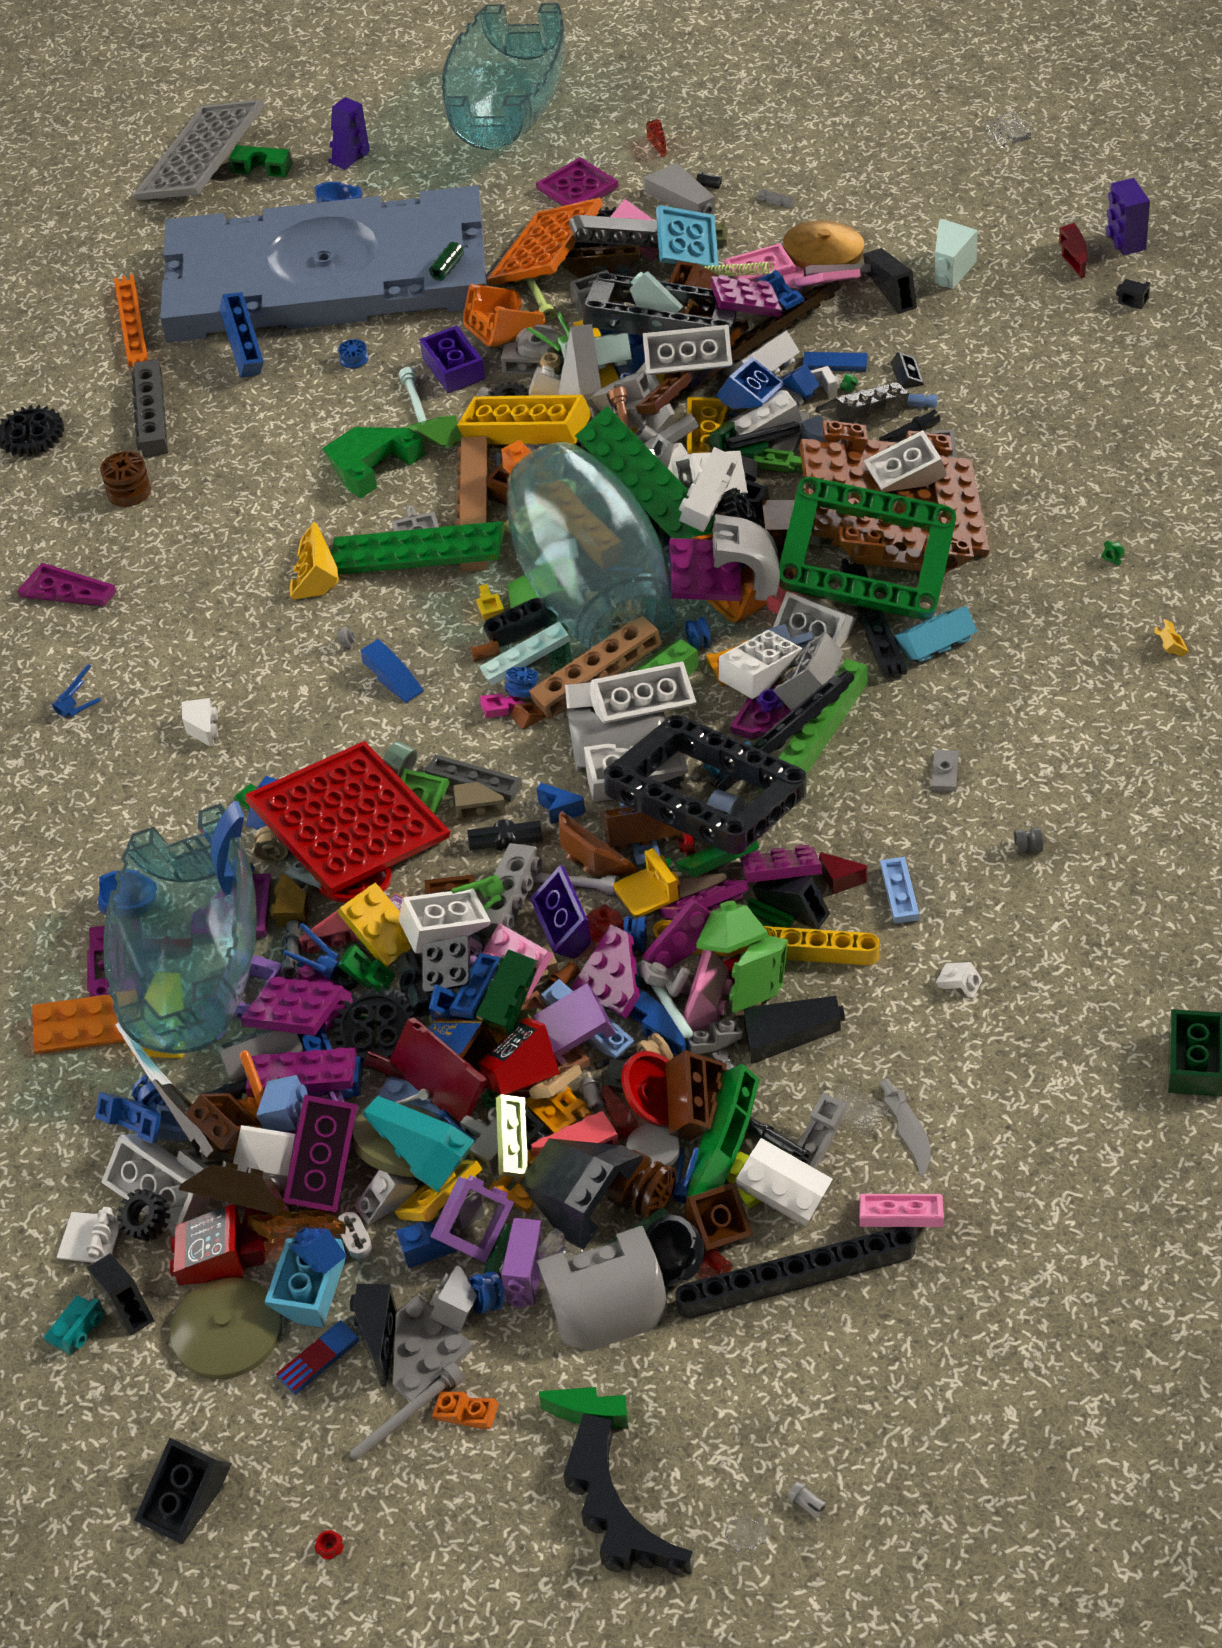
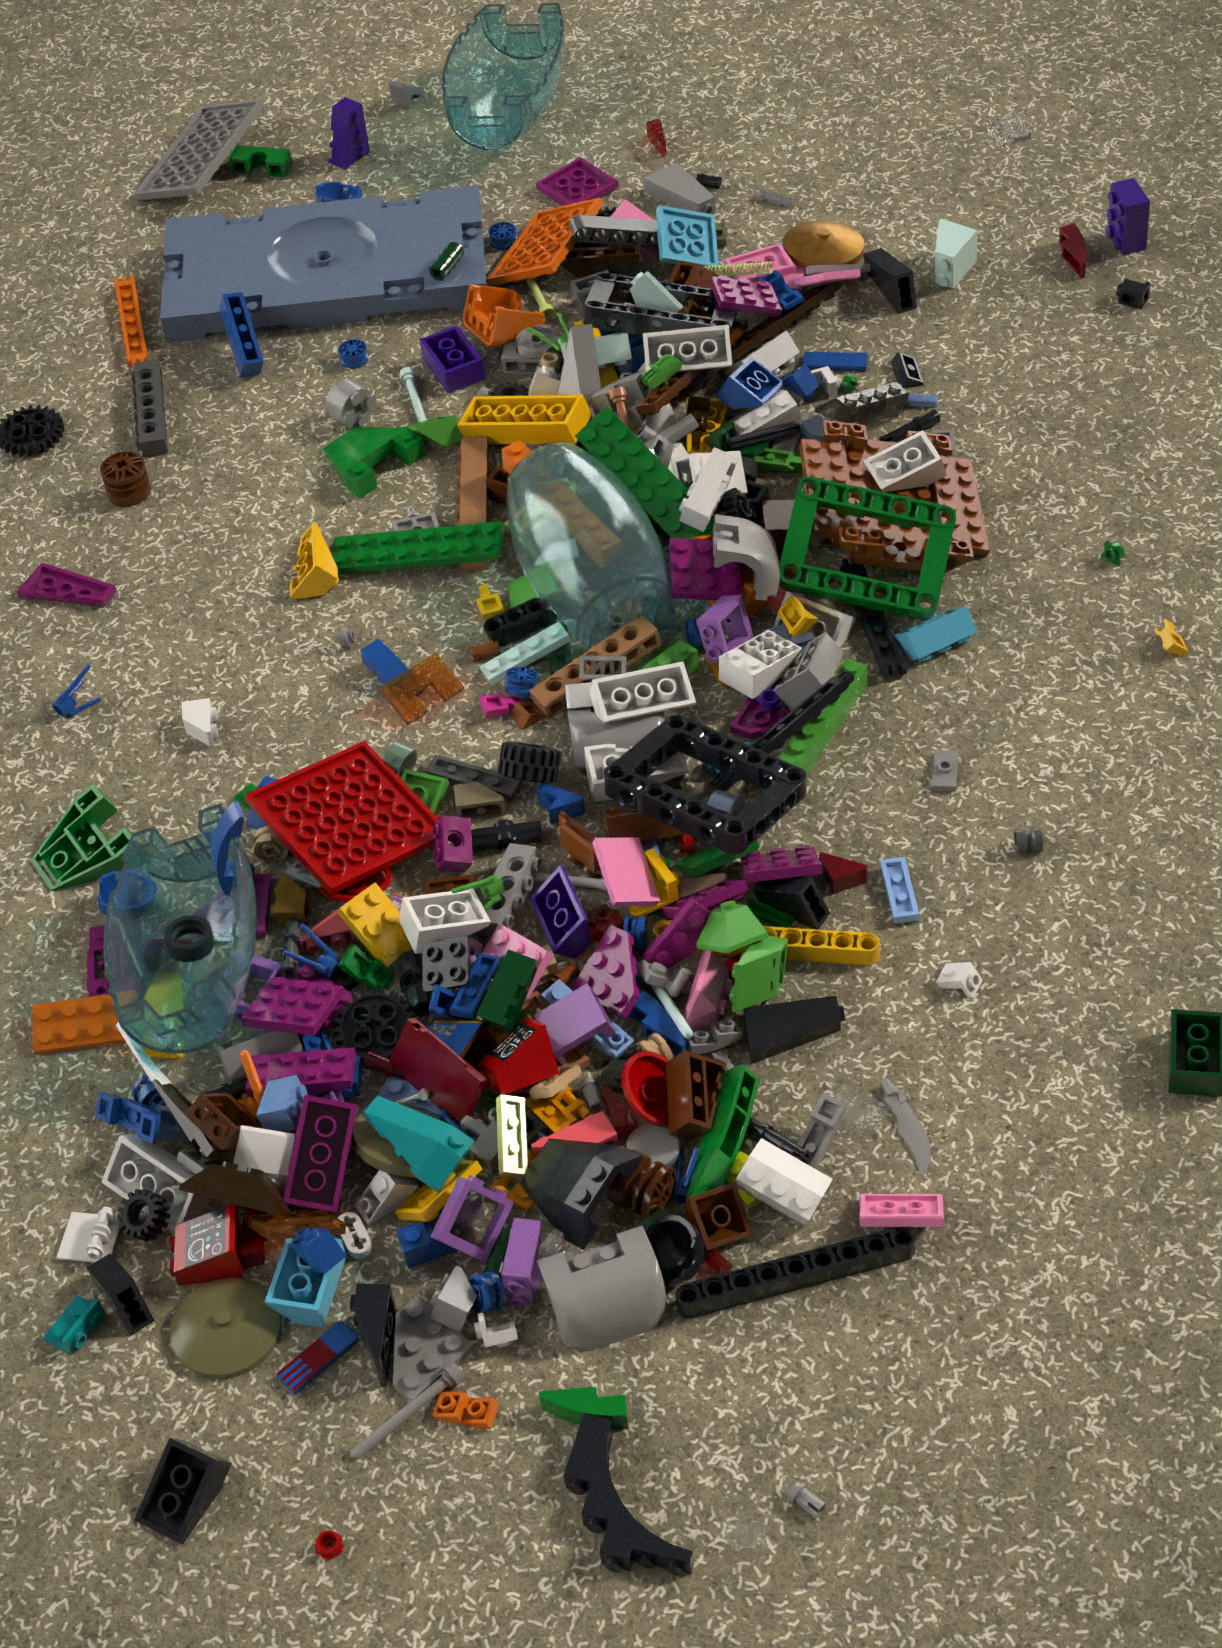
none -> green wedge [30,783,150,891]
none -> black tyre [164,915,214,962]
none -> light grey brick [325,379,376,428]
none -> clear orange plate [380,652,464,726]
none -> light grey slope [388,81,424,108]
none -> magenta brick [432,816,473,872]
none -> white bracket [474,1312,518,1347]
none -> blue wheel [489,222,517,250]
none -> black tyre [497,741,561,784]
none -> light grey slope [579,656,626,680]
none -> bright pink tile [592,837,660,907]
none -> bright green arm [641,354,682,388]
none -> dark brown slope [686,396,710,432]
none -> medium lavender window [696,595,753,663]
none -> yellow slope [777,595,818,636]

